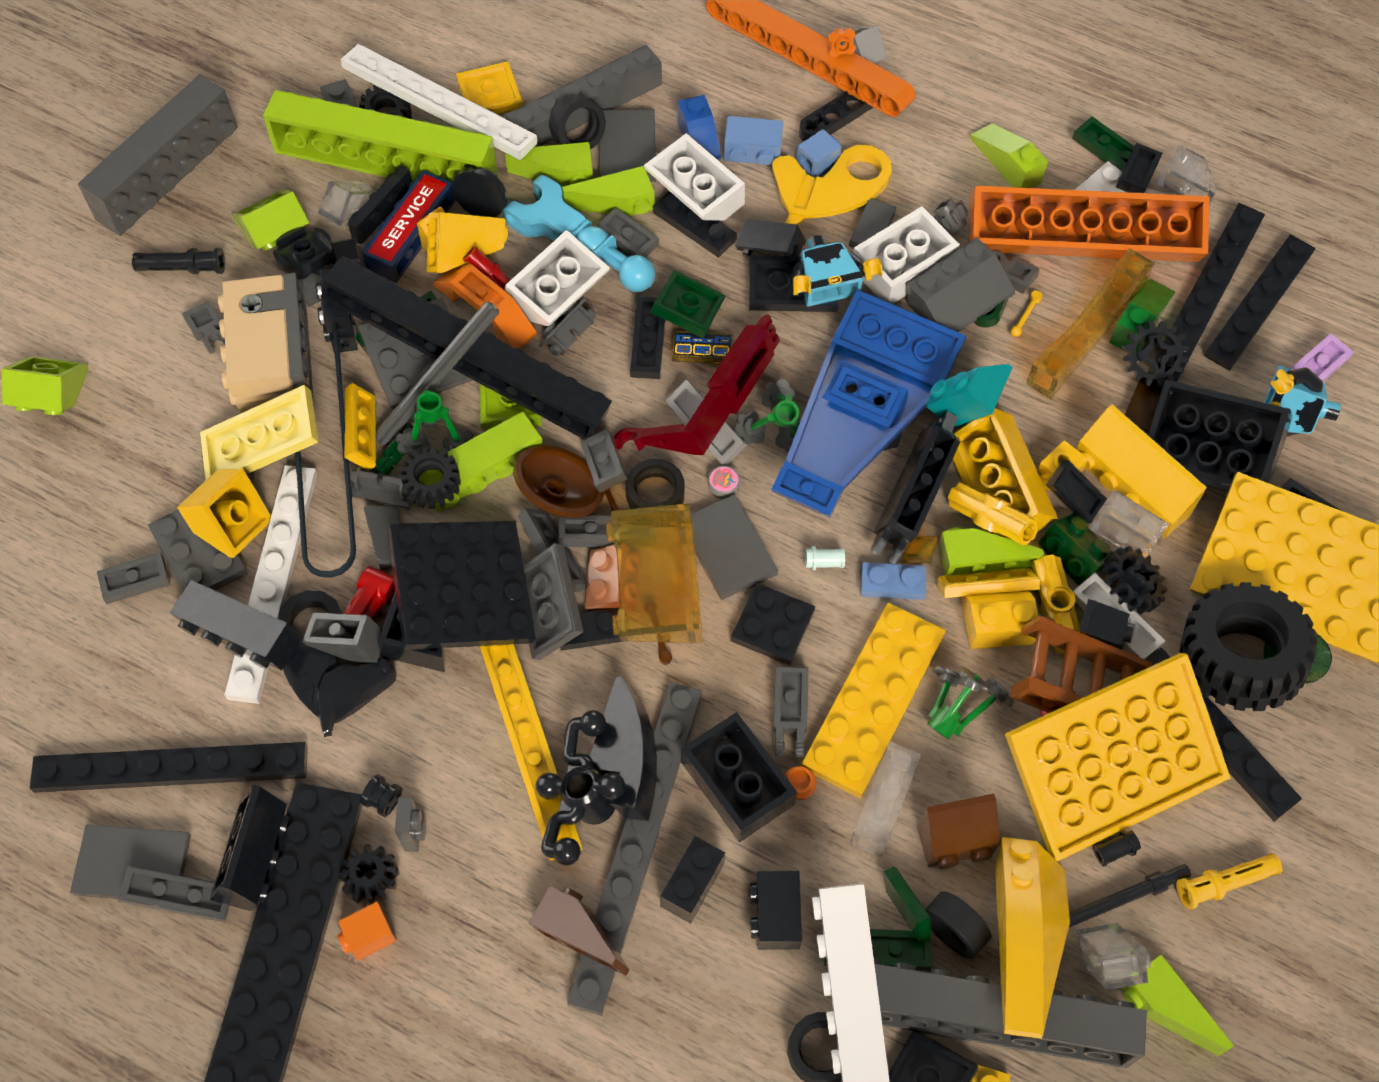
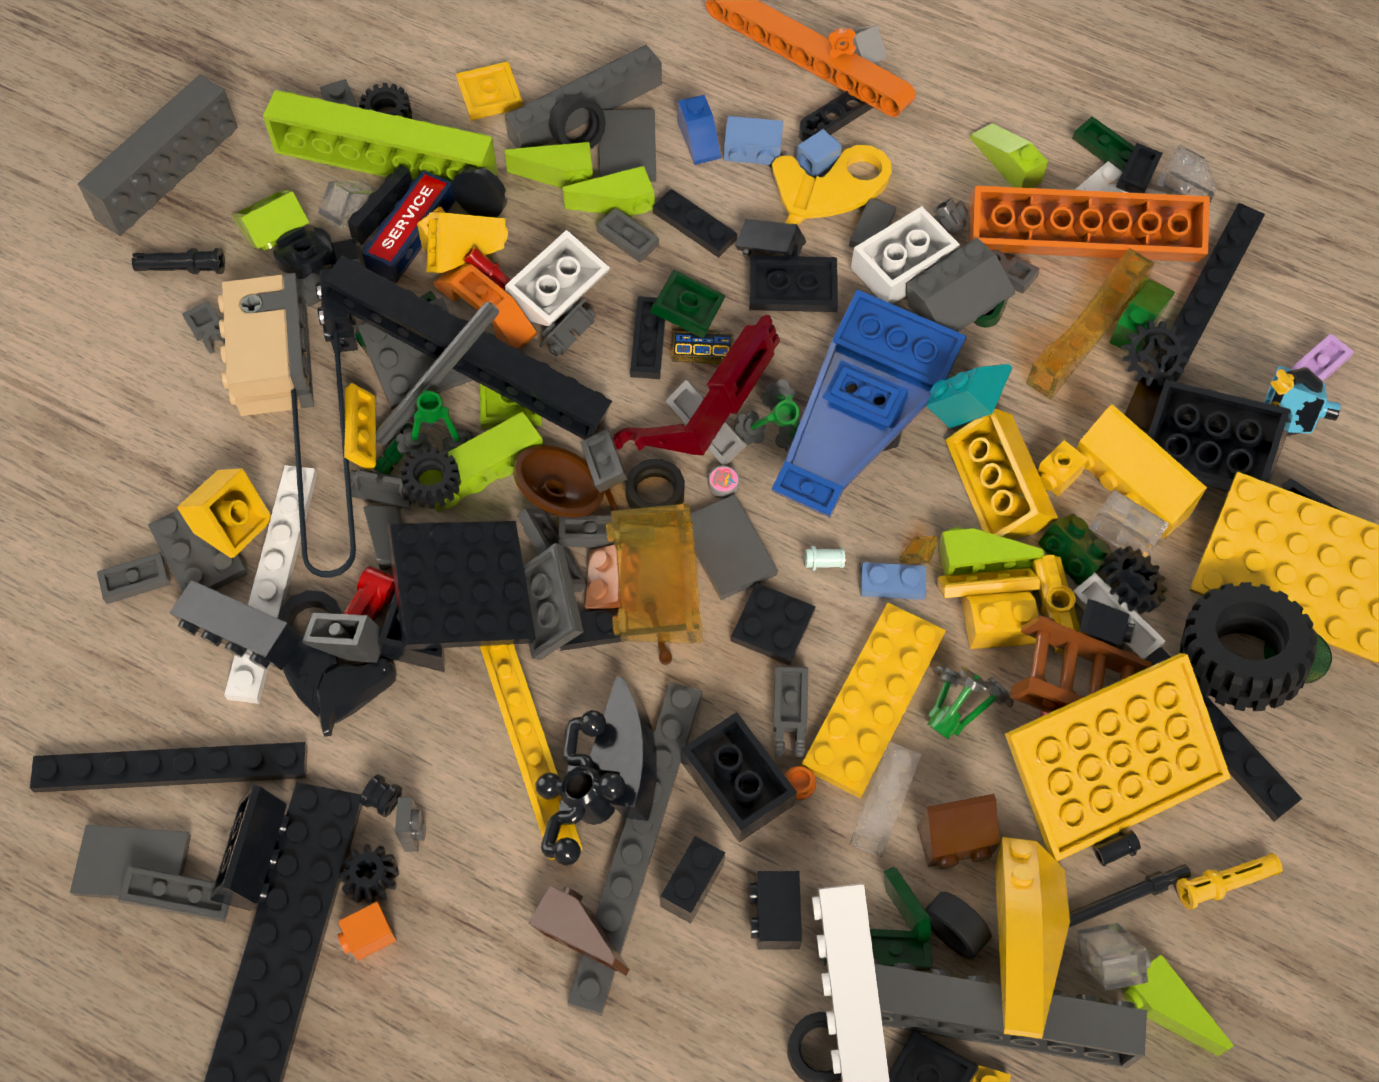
lime slope [1,356,88,415] -> none
light yellow plate [200,385,319,481] -> none
white plate [341,44,537,160] -> none
medium azure piece [502,175,656,292] -> none
white slope [644,133,745,221] -> none
torso [790,235,883,307] -> none
black hinge [871,411,961,564] -> none
yellow piece [948,482,1038,545] -> none
yellow hinge [1010,291,1043,337] -> none
black tile [1046,460,1107,524] -> none
black plate [1204,234,1316,371] -> none

